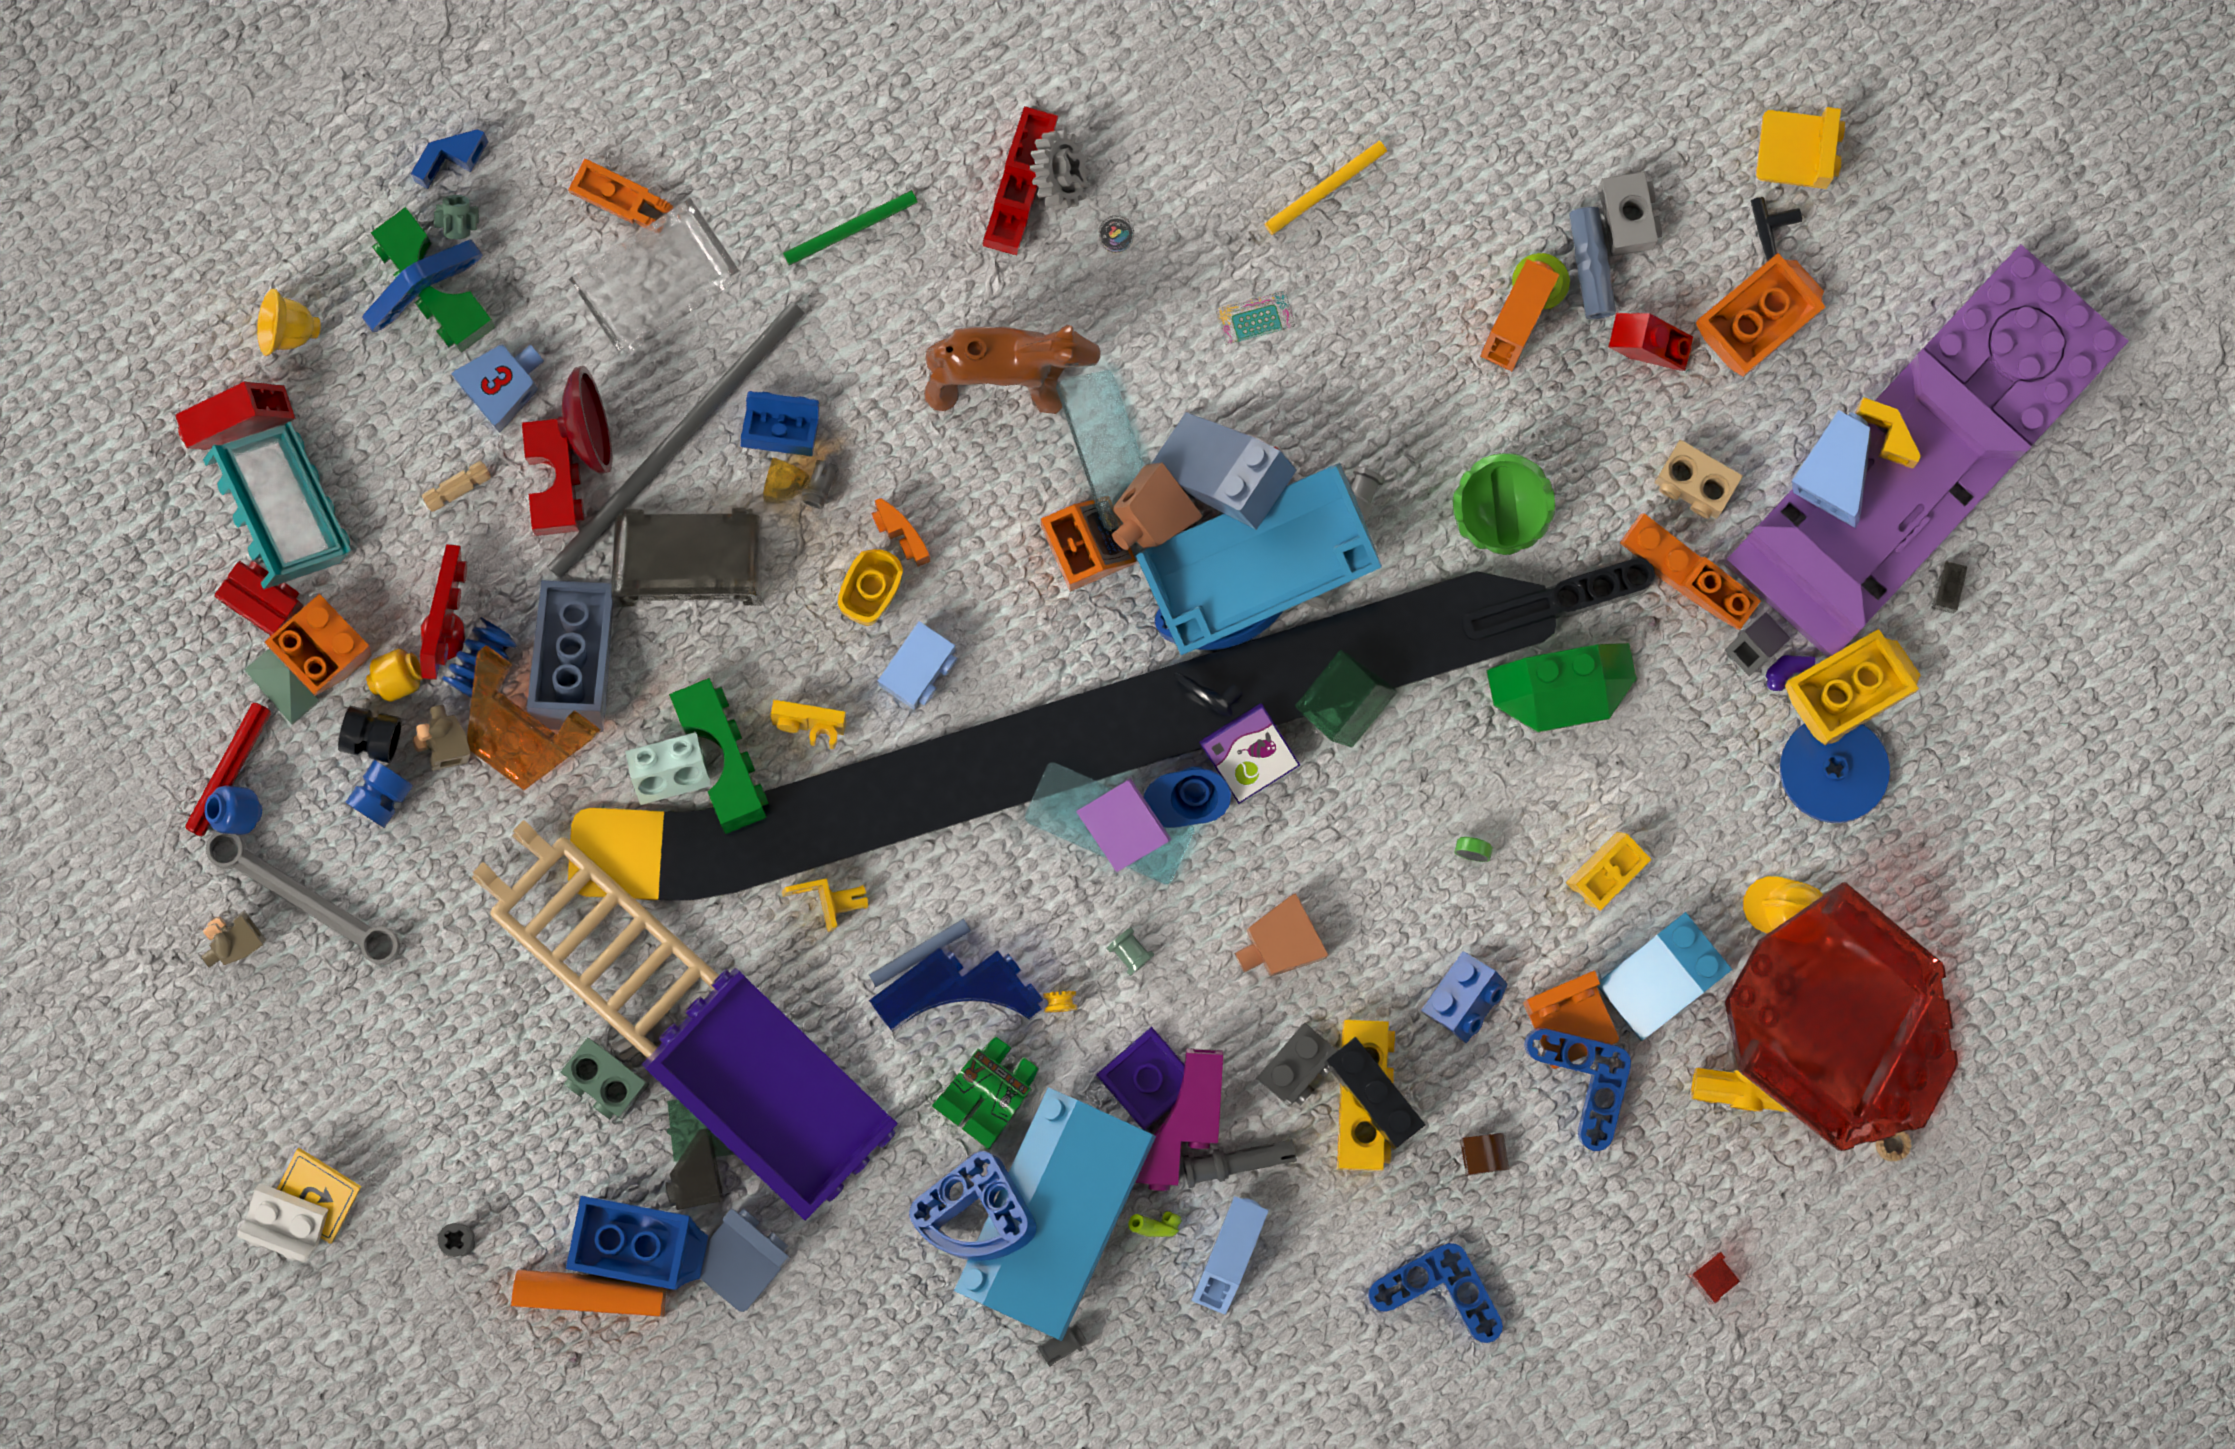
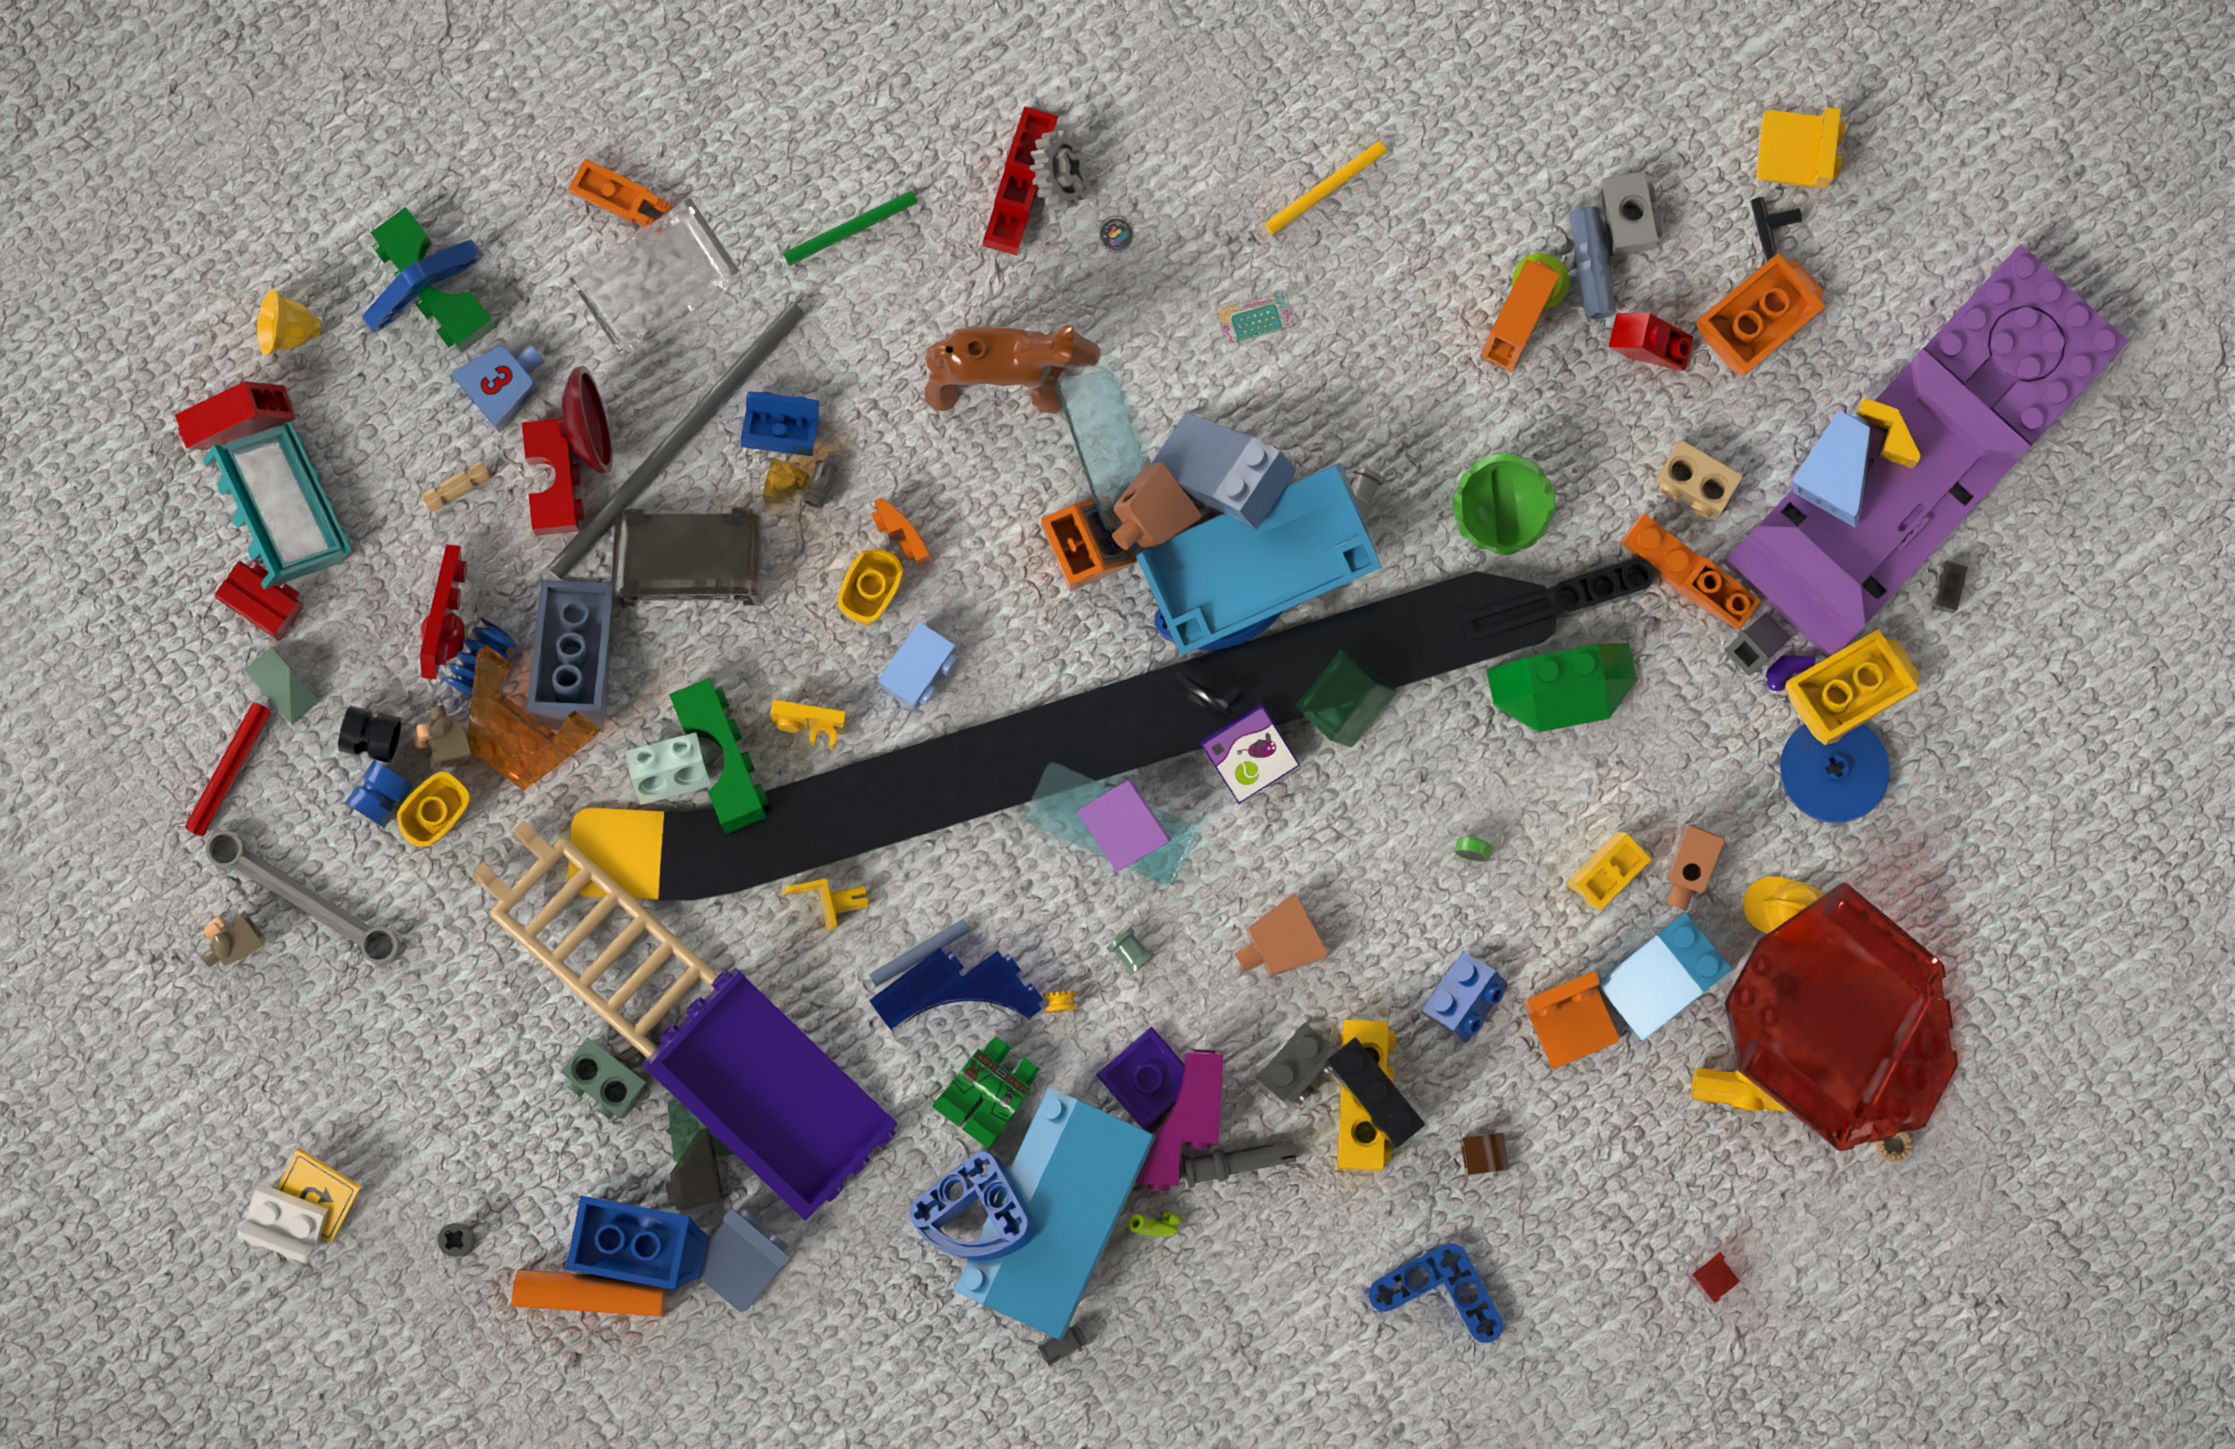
blue head [205,786,262,835] -> none
orange slope [264,593,372,696] -> none
yellow head [366,648,423,702] -> none
blue slope [410,129,489,189] -> none
sand green gear [434,195,479,240] -> none
blue piece [1143,767,1231,828] -> none
light blue slope [1191,1196,1269,1315] -> none
blue beam [1524,1028,1631,1151] -> none
none -> yellow piece [397,772,471,847]
none -> nougat torso [1666,823,1725,910]

